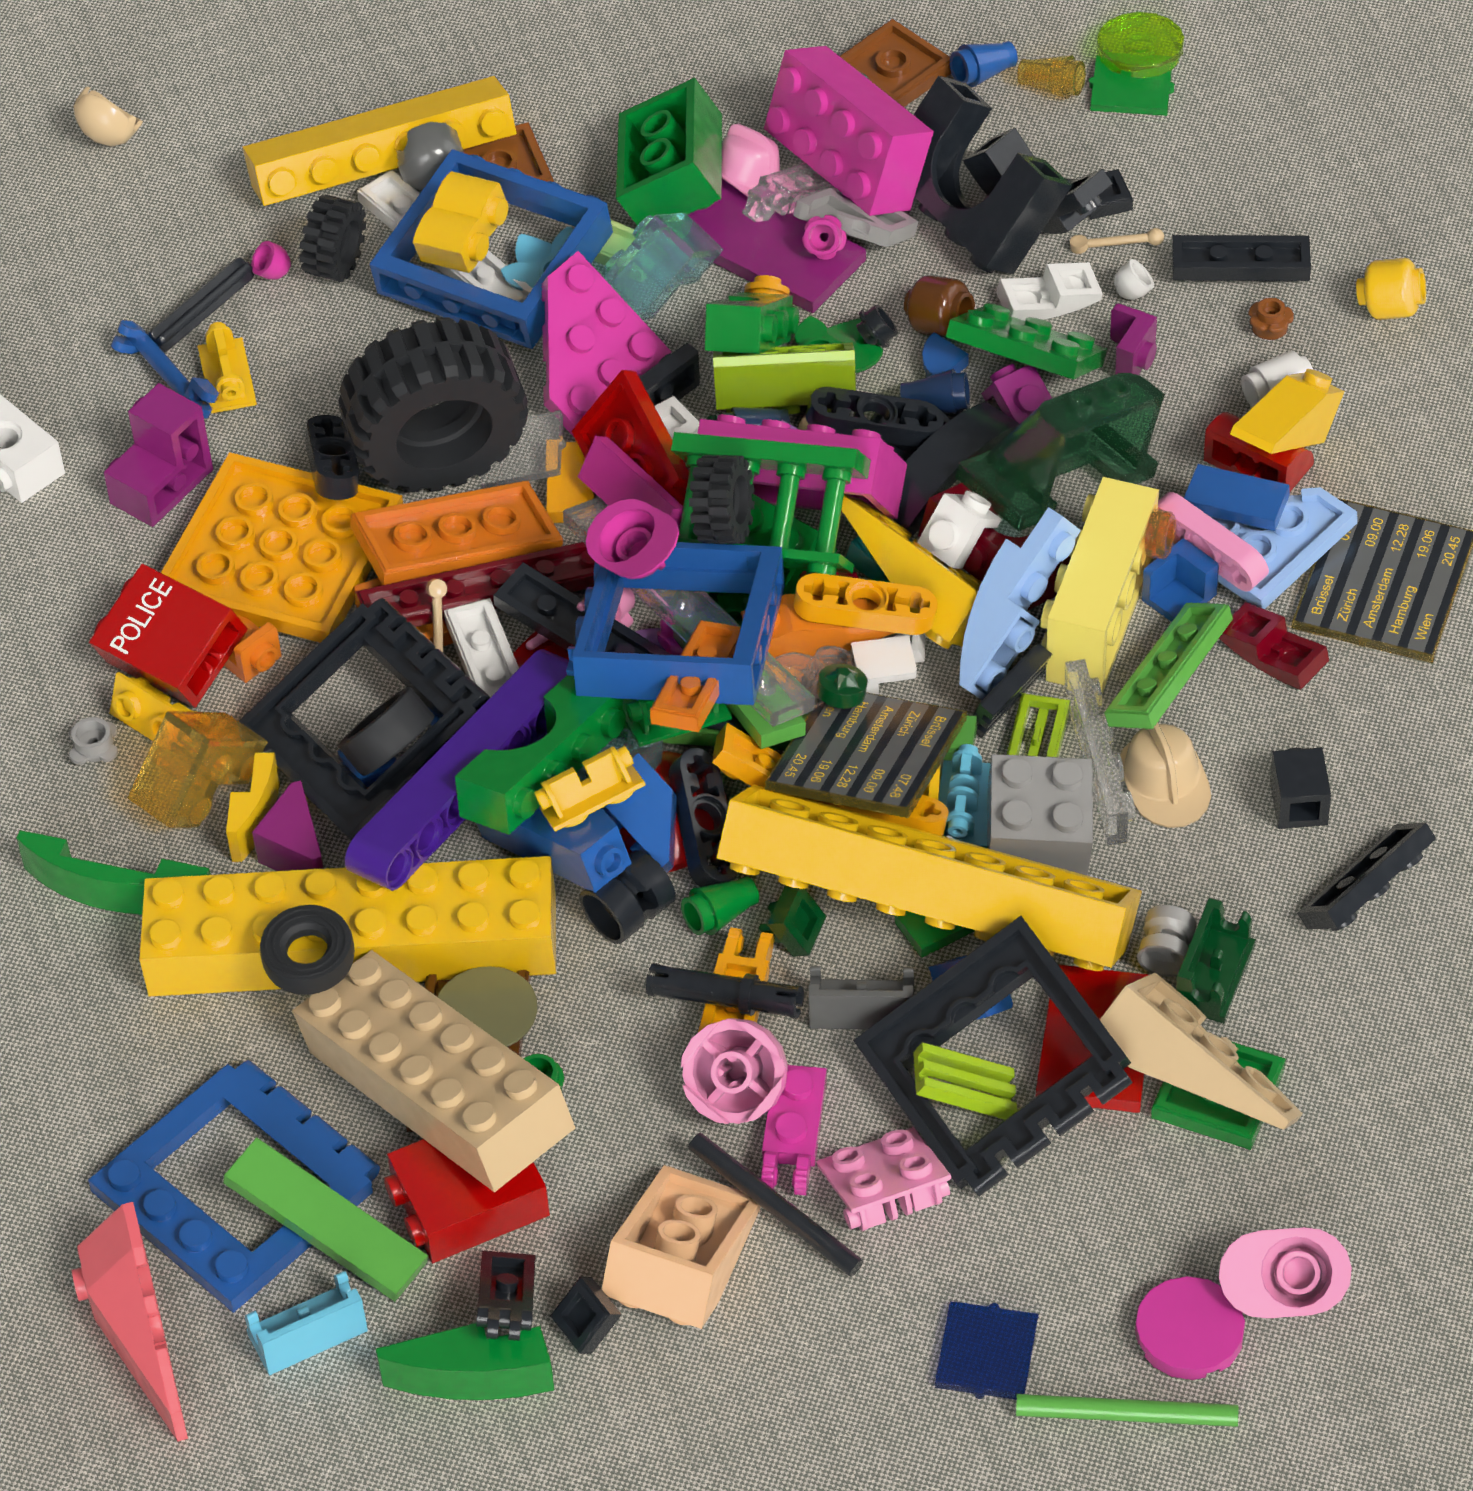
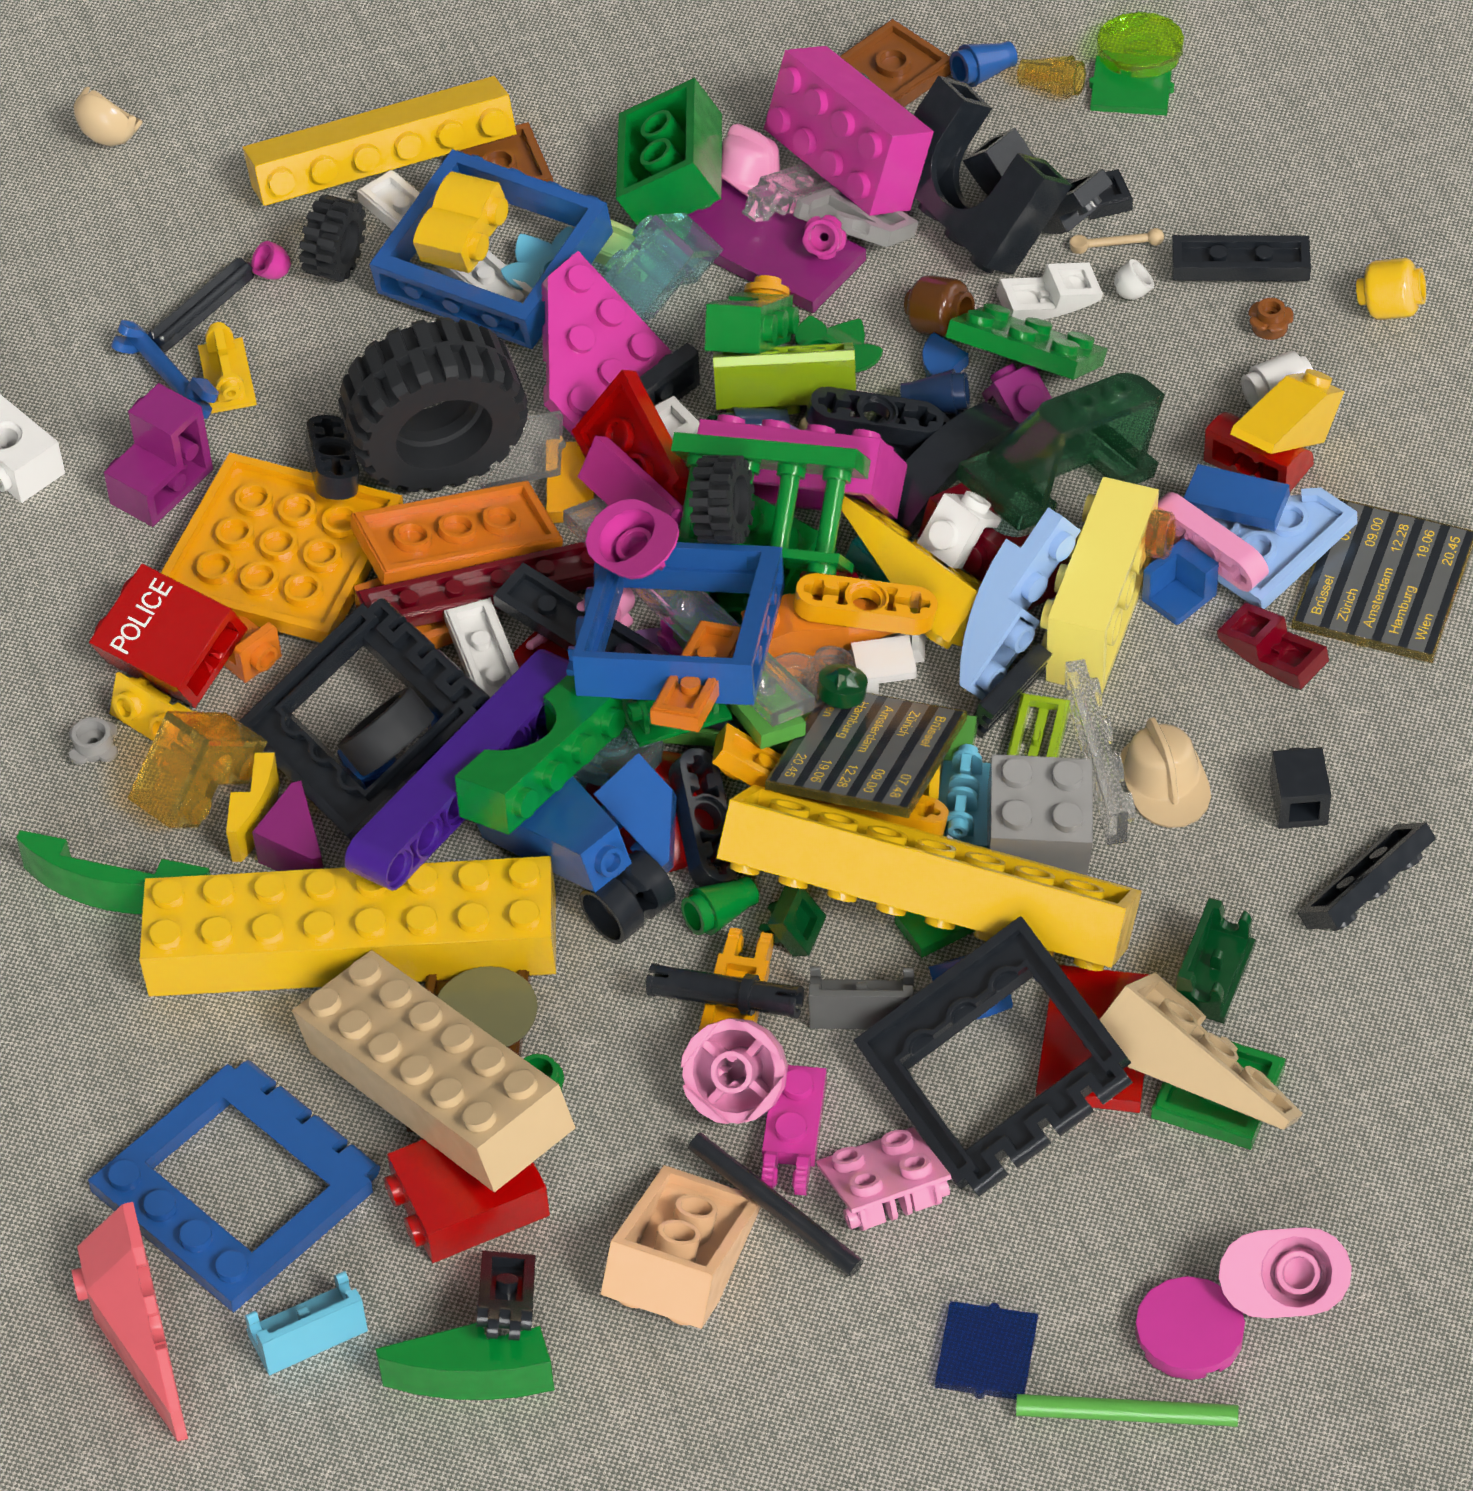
bright green tile [223,1137,428,1302] -> none
black tyre [260,905,355,995] -> none
dark grey hair [397,122,464,191] -> none
tan hinge [426,579,447,652] -> none
yellow hinge [534,746,646,832] -> none
black tile [550,1276,622,1354] -> none
black plate [856,305,898,348] -> none
lime tile [913,1042,1017,1120] -> none
bright green tile [1104,603,1233,729] -> none
magenta bracket [1110,303,1157,385] -> none
light grey wheel [1137,905,1197,977] -> none

